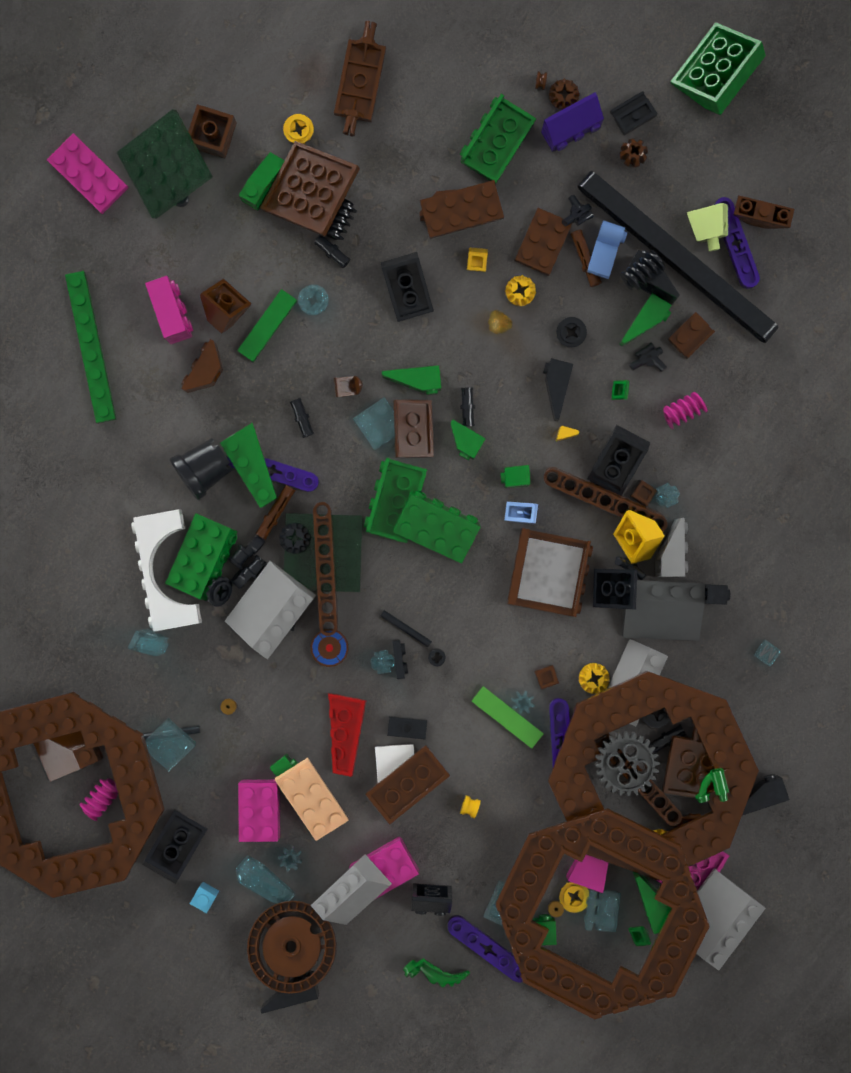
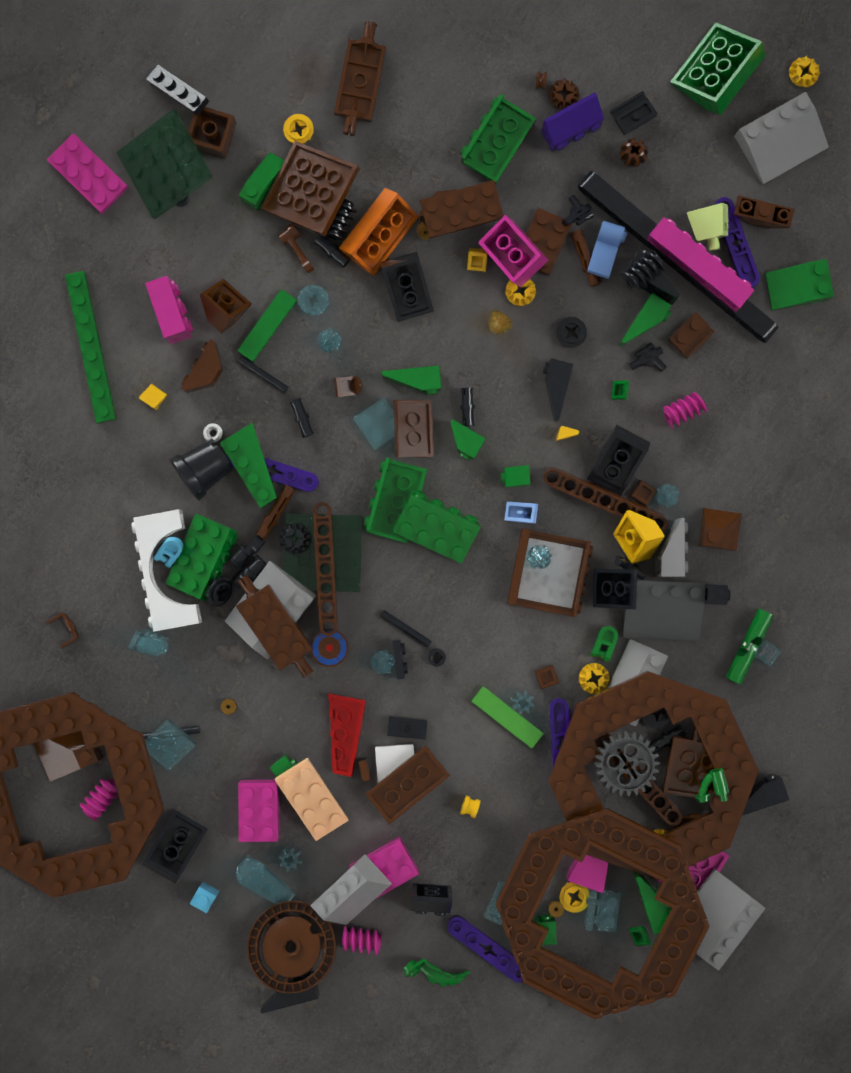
none -> reddish brown piece [45,613,79,649]
none -> yellow slope [139,384,167,410]
none -> plate [146,65,210,116]
none -> medium azure plate [152,537,183,568]
none -> white plate [203,423,223,443]
none -> reddish brown plate [236,574,313,678]
none -> black bar [237,356,289,393]
none -> reddish brown brick [278,223,314,273]
none -> clear light blue gear [317,328,342,353]
none -> orange slope [339,188,419,276]
none -> dark pink piece [342,925,382,955]
none -> reddish brown tile [359,758,371,781]
none -> pearl gold piece [417,222,429,240]
none -> dark pink brick [478,215,548,287]
none -> clear light blue gear [527,545,552,569]
none -> green plate [590,626,618,662]
none -> dark pink brick [646,217,754,312]
none -> reddish brown slope [698,508,742,551]
none -> green piece [725,608,774,685]
none -> light grey slope [734,92,829,185]
none -> green slope [765,259,834,311]
none -> yellow gear [789,56,820,87]

